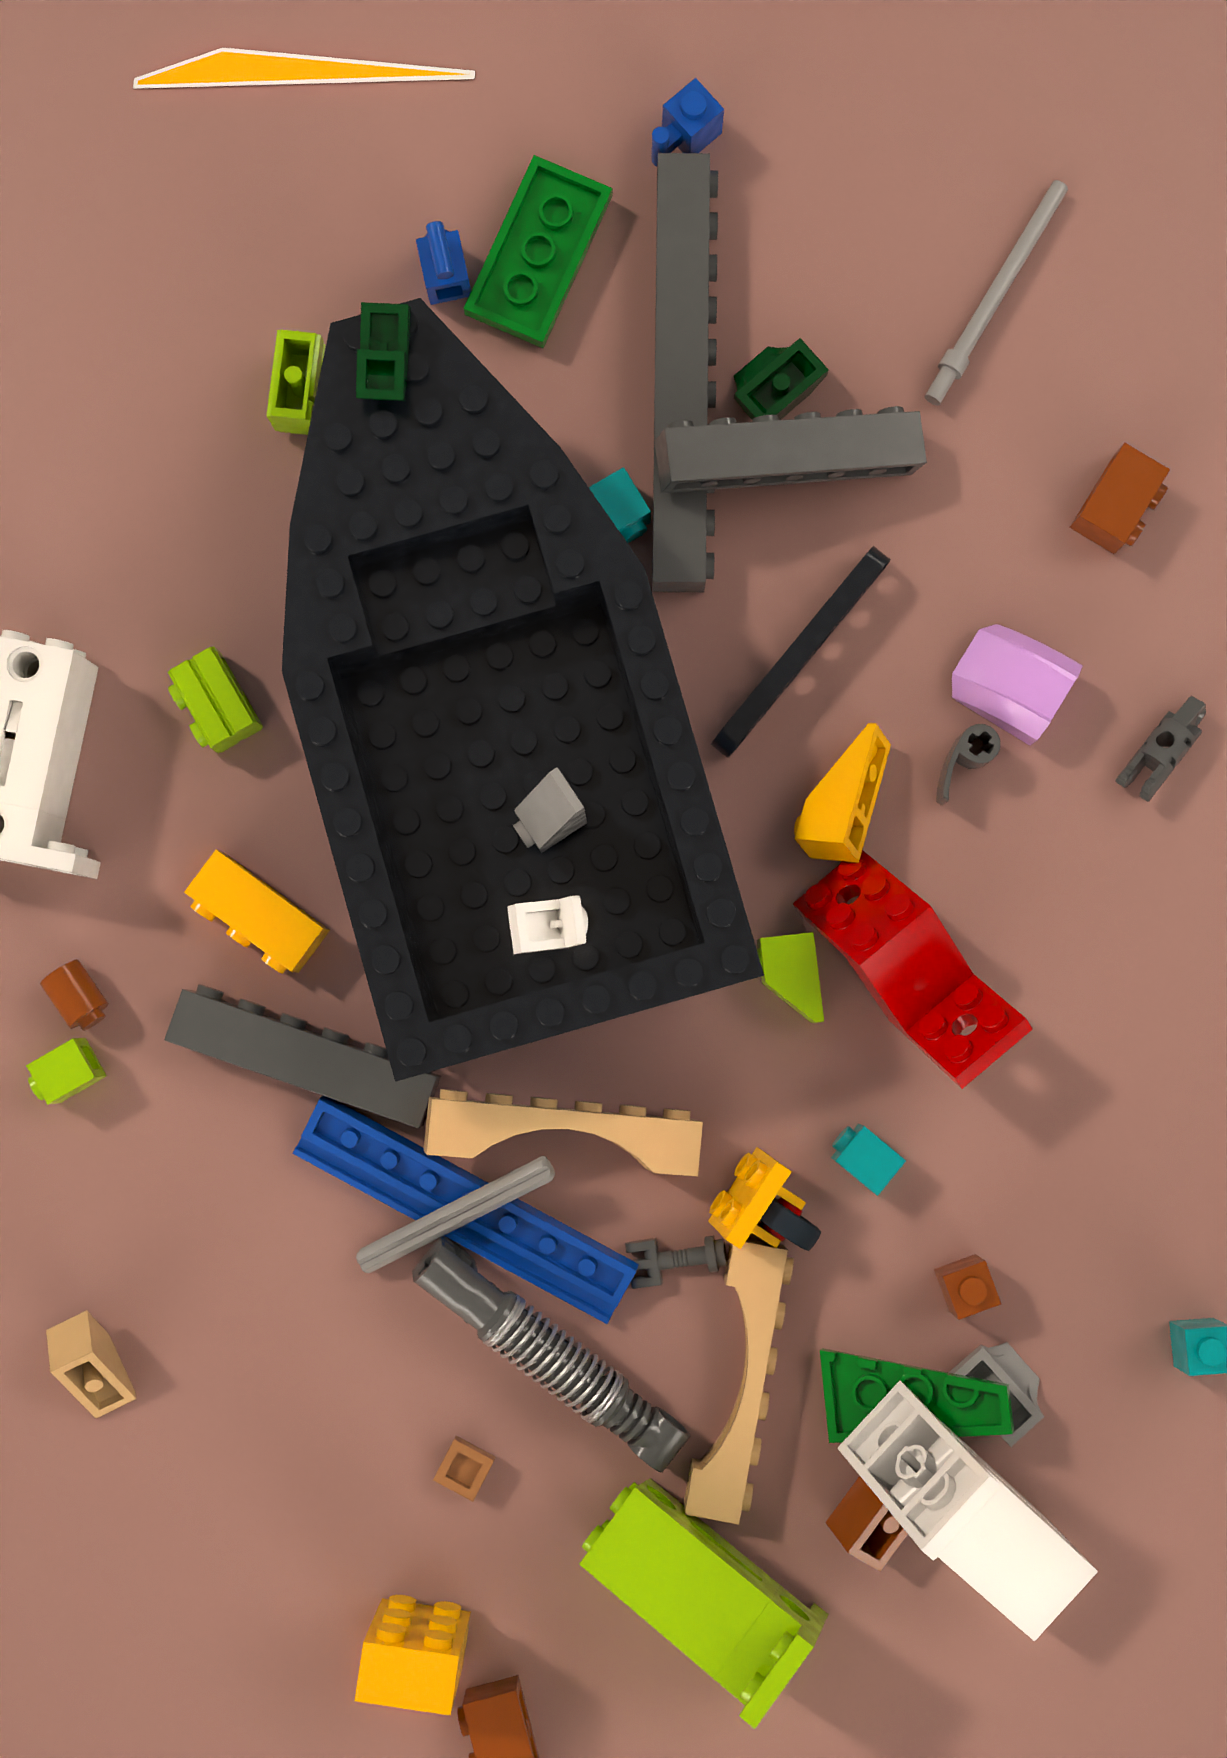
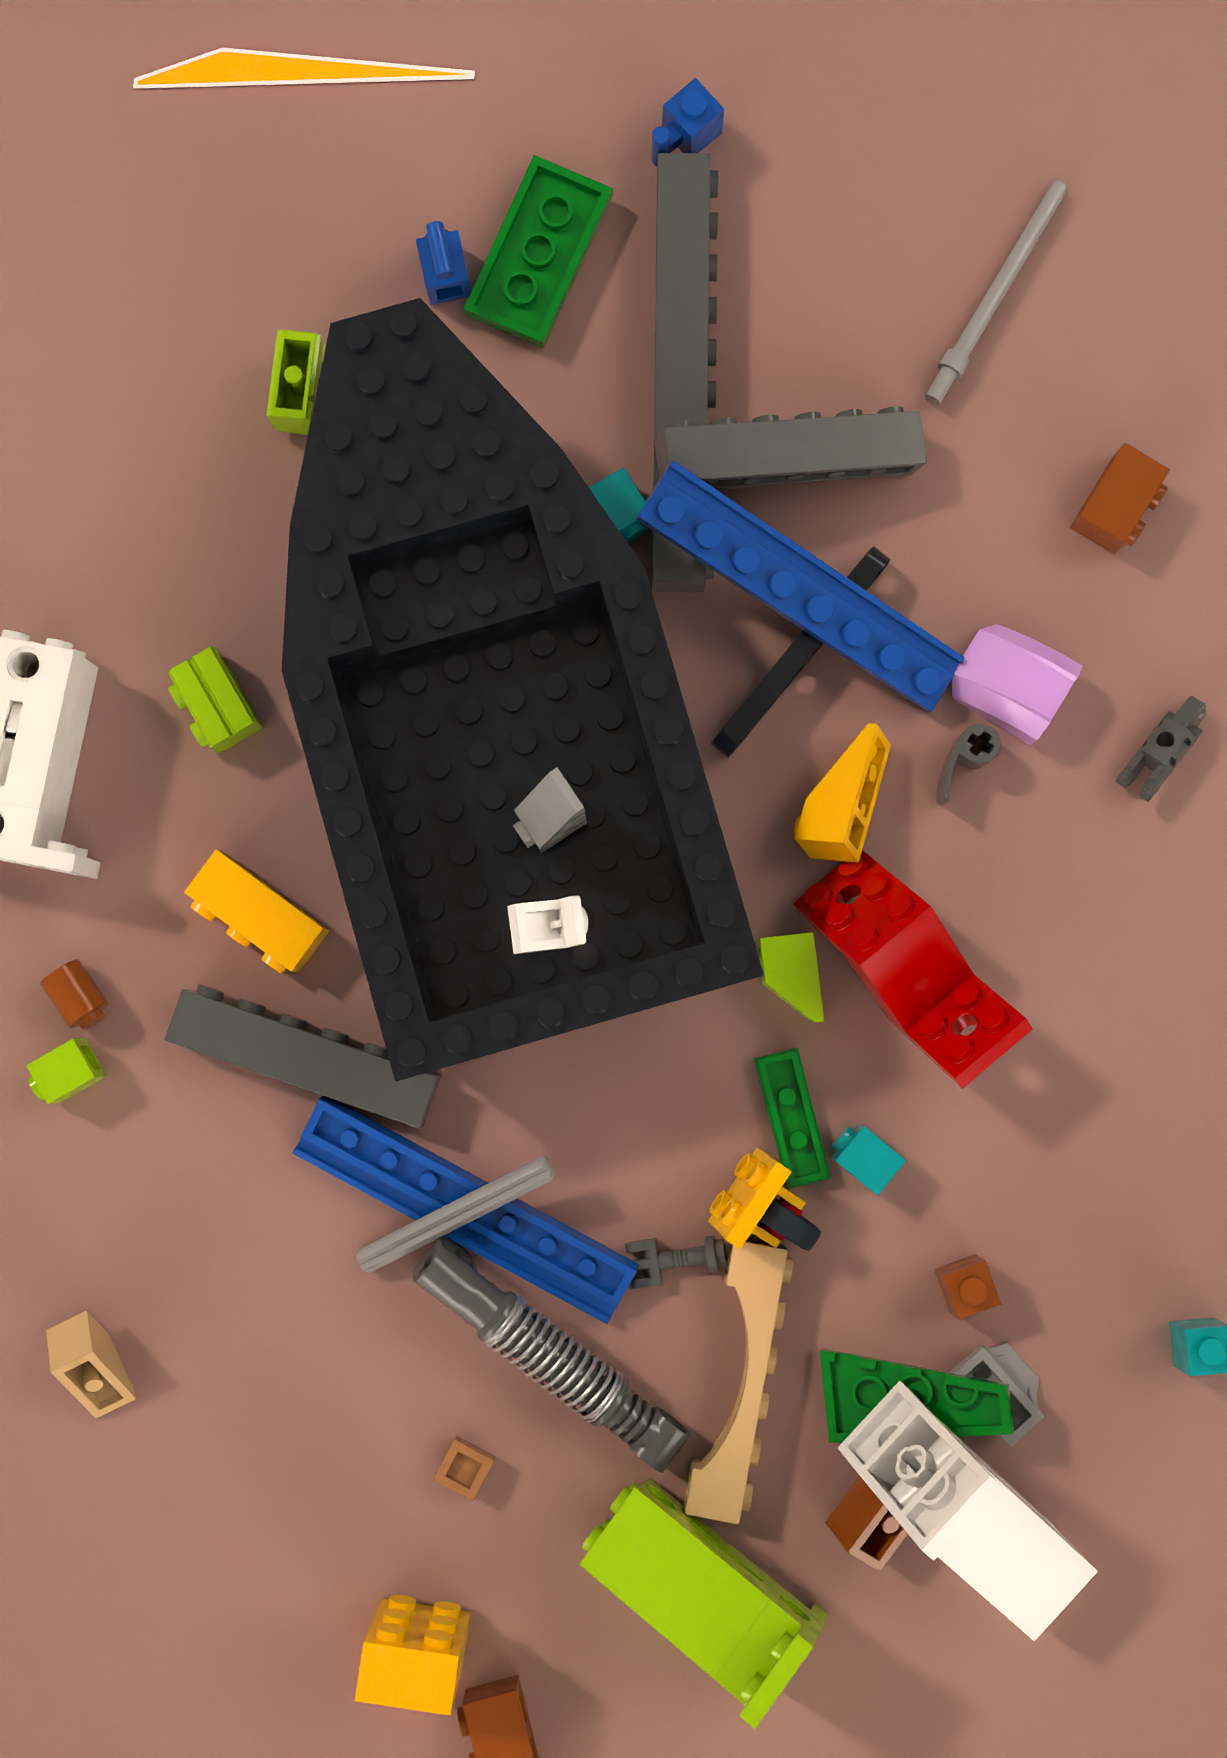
dark green slope [356,302,411,401] -> none
tan arch [424,1089,703,1177] -> none
dark green slope [733,338,829,420] -> none
none -> blue plate [635,460,965,712]
none -> green tile [753,1048,831,1189]

